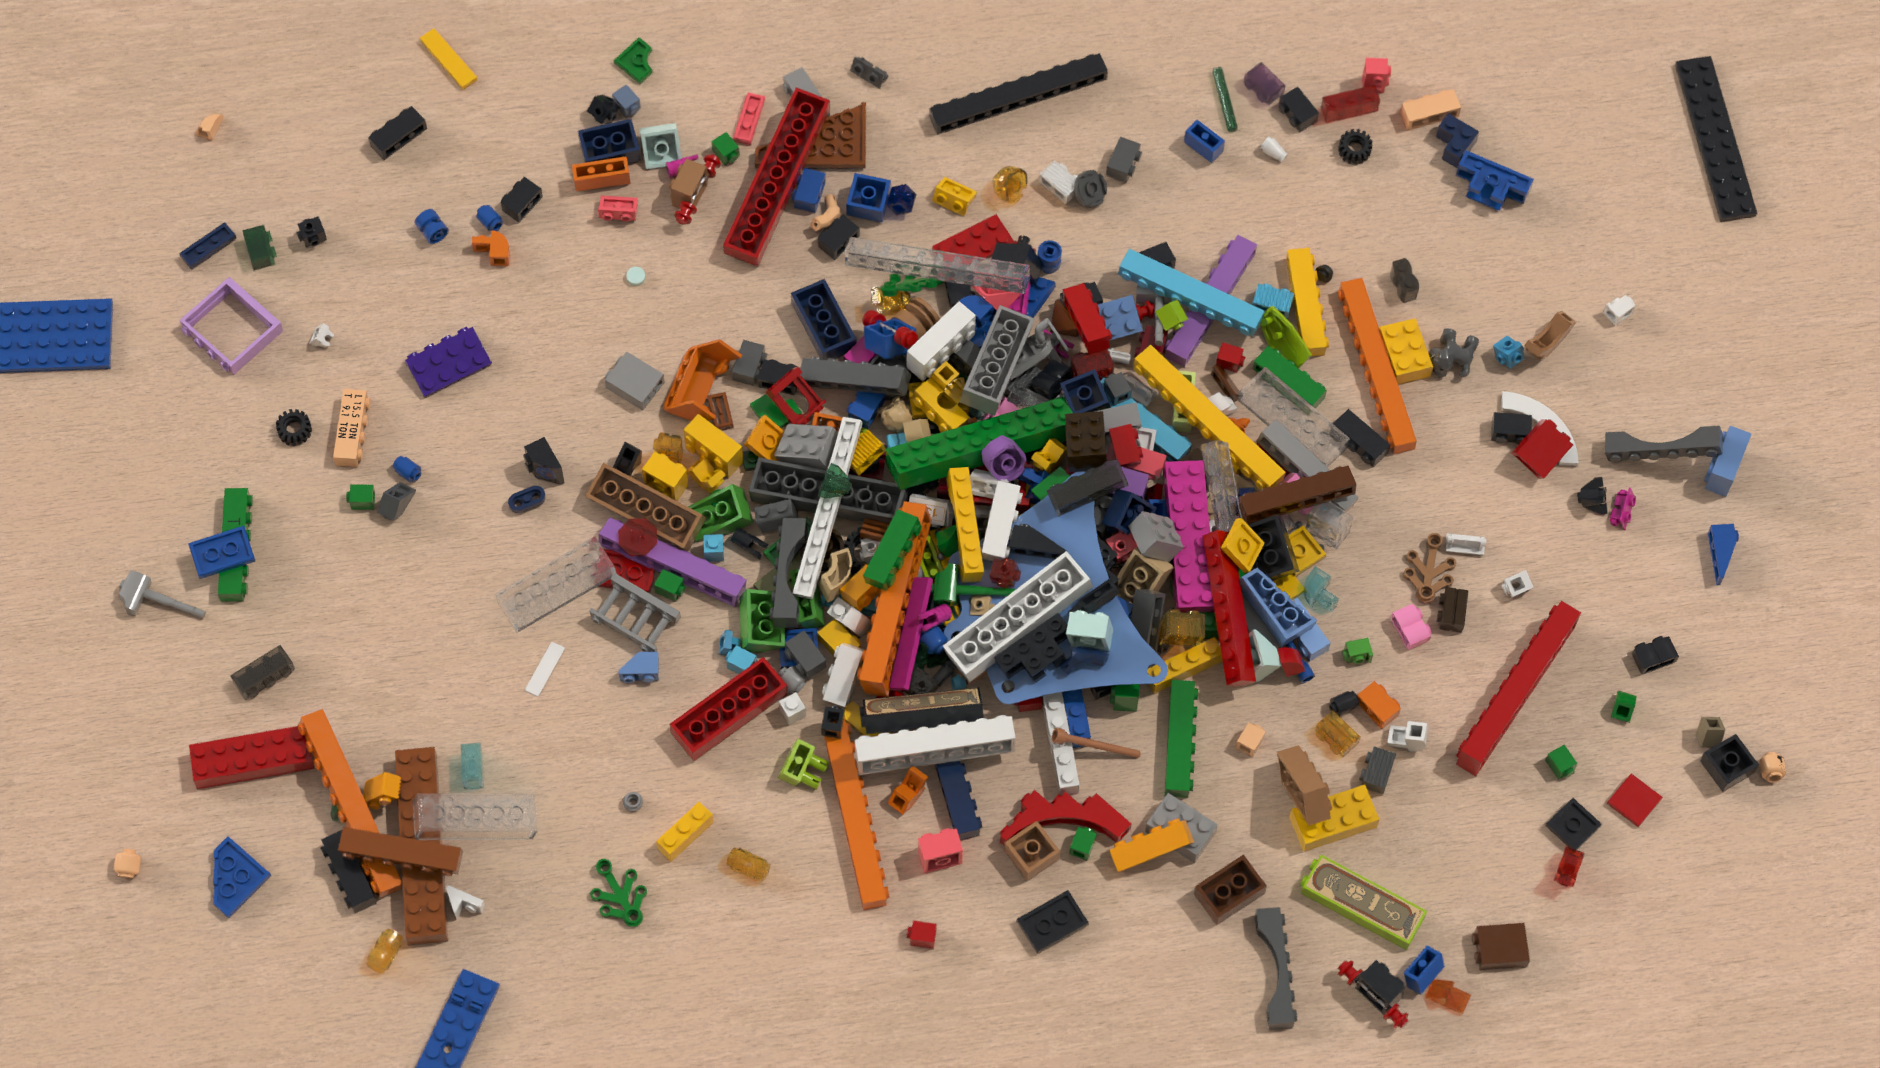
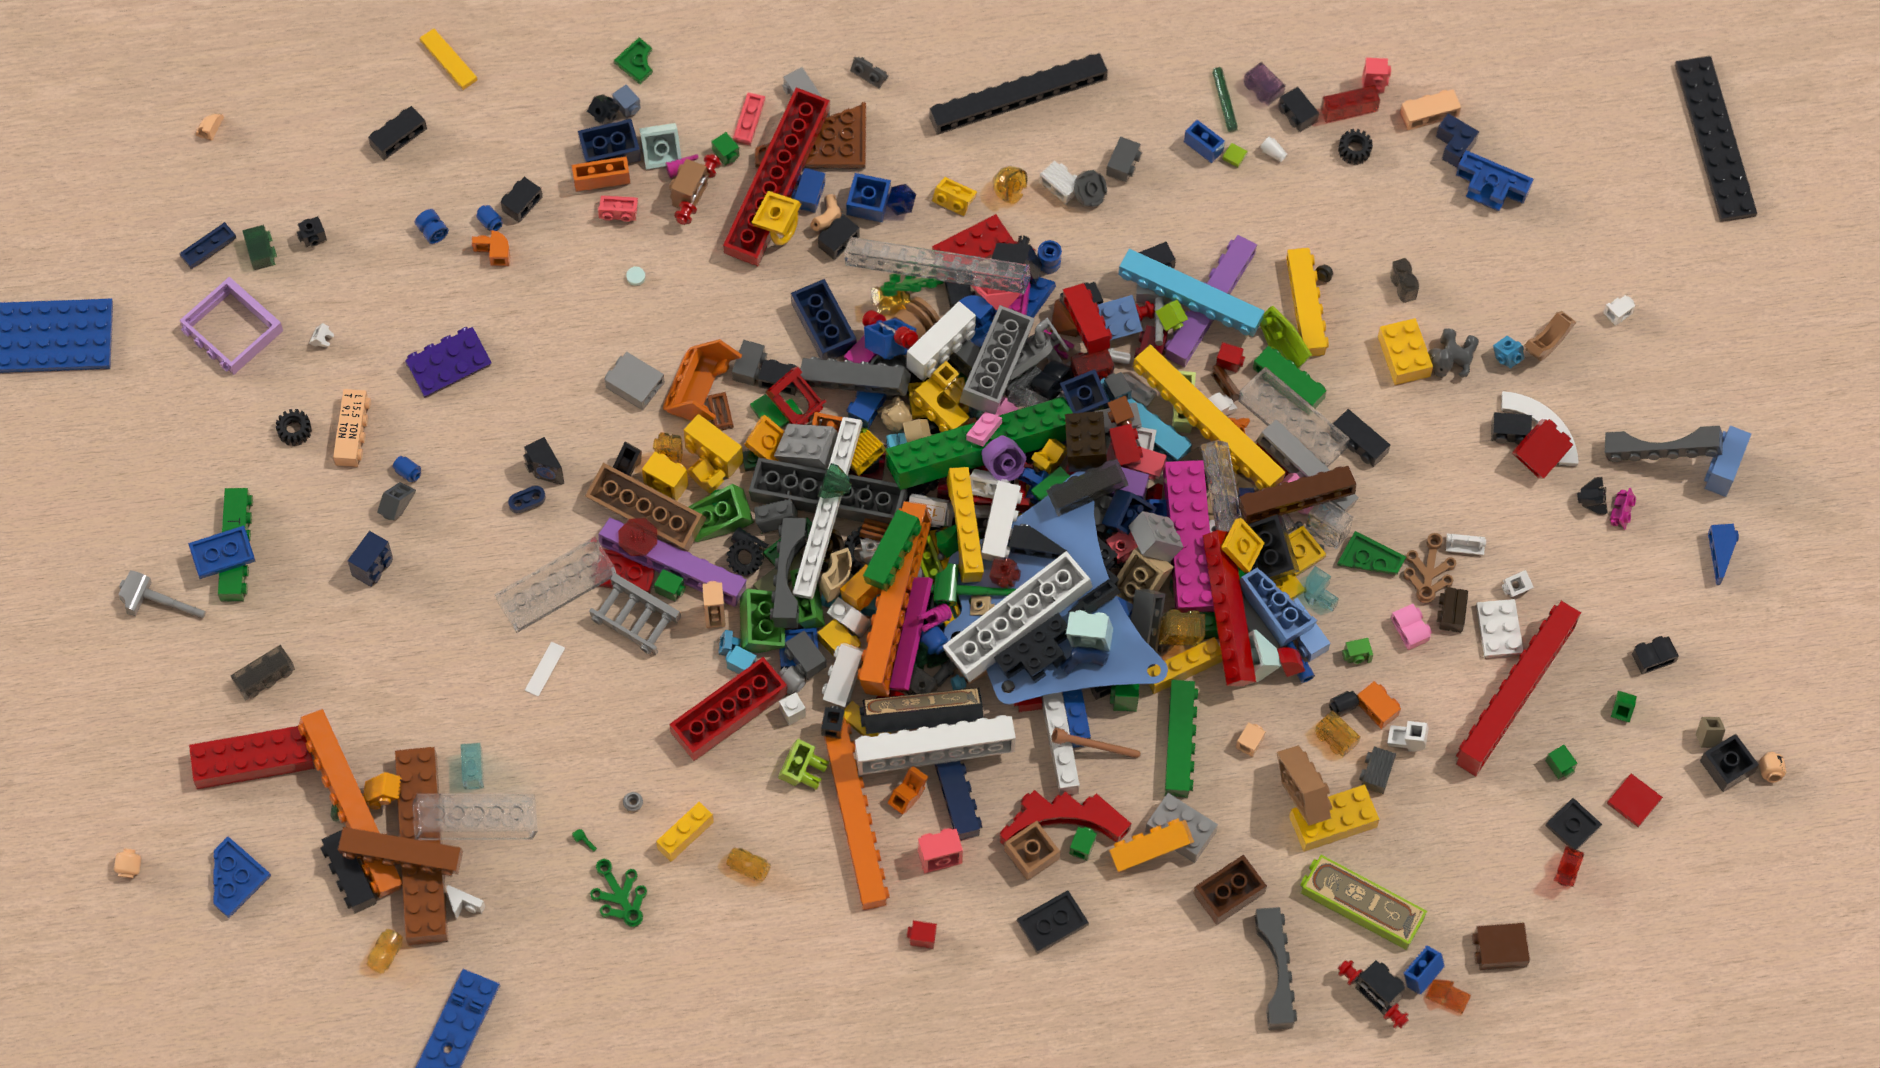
green brick [346,484,375,510] -> none
medium blue slope [619,652,659,683] -> none
medium azure brick [703,534,724,562] -> none
medium azure brick [1252,284,1294,319] -> none
orange brick [1337,278,1417,454] -> none
none -> dark blue brick [347,530,393,587]
none -> green hand [572,829,597,852]
none -> light nougat brick [703,581,726,628]
none -> black tyre [726,539,764,575]
none -> yellow tile [751,191,801,246]
none -> bright pink plate [966,411,1002,446]
none -> dark orange brick [1107,396,1135,426]
none -> lime tile [1222,143,1248,167]
none -> green wing [1337,531,1406,575]
none -> white plate [1476,599,1524,659]

